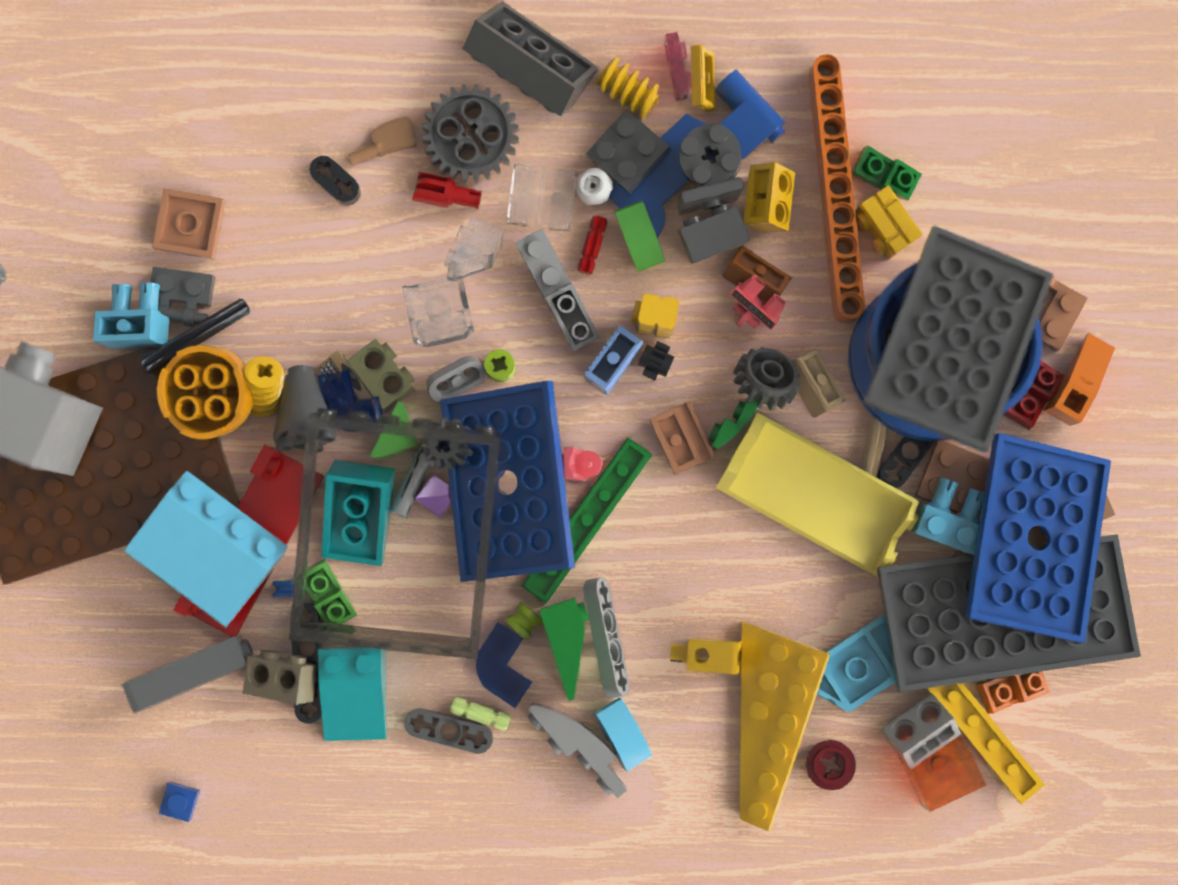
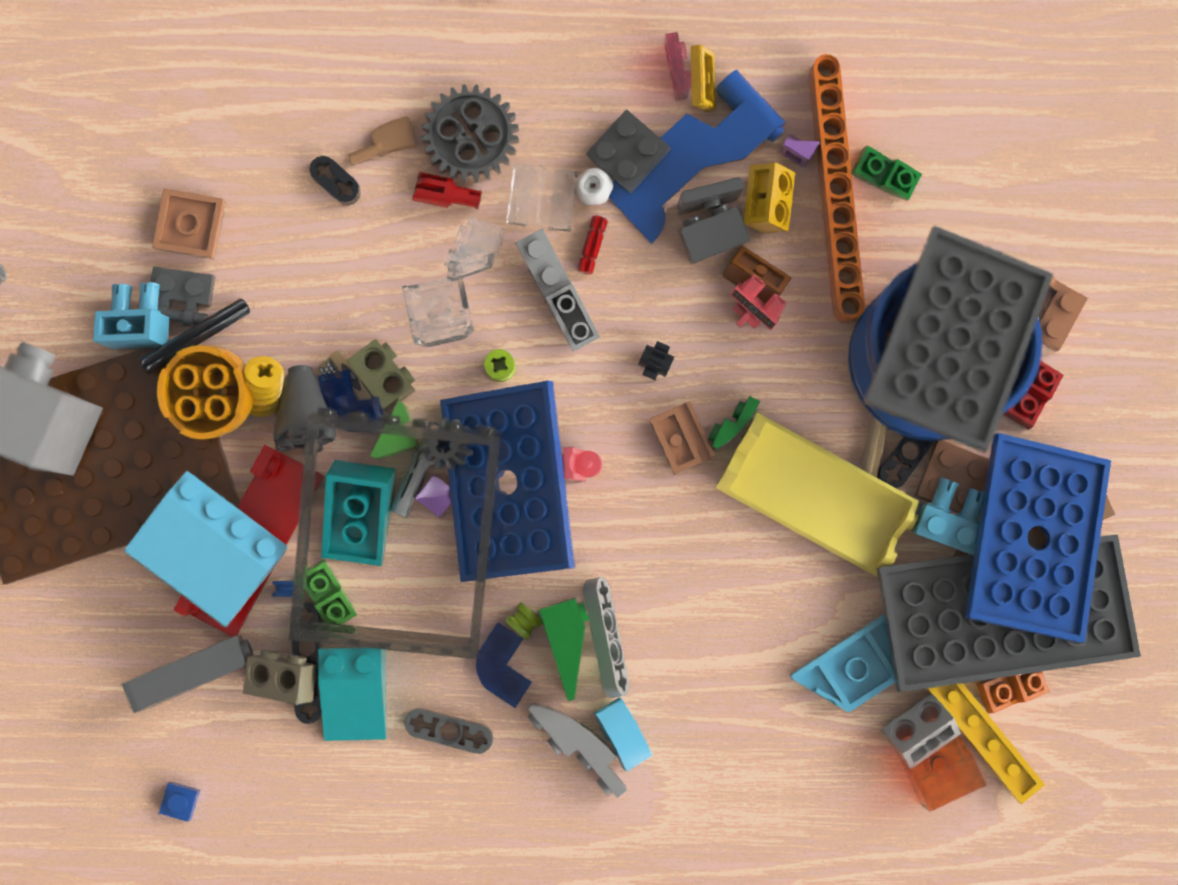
light grey plate [426,356,486,402] -> none
yellowish green axle [450,697,511,731] -> none
dark grey slope [462,1,599,117] -> none
green tile [521,437,653,604] -> none
medium blue brick [584,326,644,395] -> none
yellow piece [595,56,662,121] -> none
bright green slope [614,200,666,272] -> none
yellow brick [631,293,679,338] -> none
yellow torso [670,638,742,675] -> none
dark grey brick [679,124,741,187] -> none
dark grey gear [733,347,801,411] -> none
yellow wing [740,621,830,831] -> none
tan slope [792,348,846,418] -> none
dark red gear [805,739,856,790] -> none
yellow brick [855,186,923,259] -> none
orange slope [1044,333,1115,426] -> none
none -> medium lavender slope [780,135,820,168]

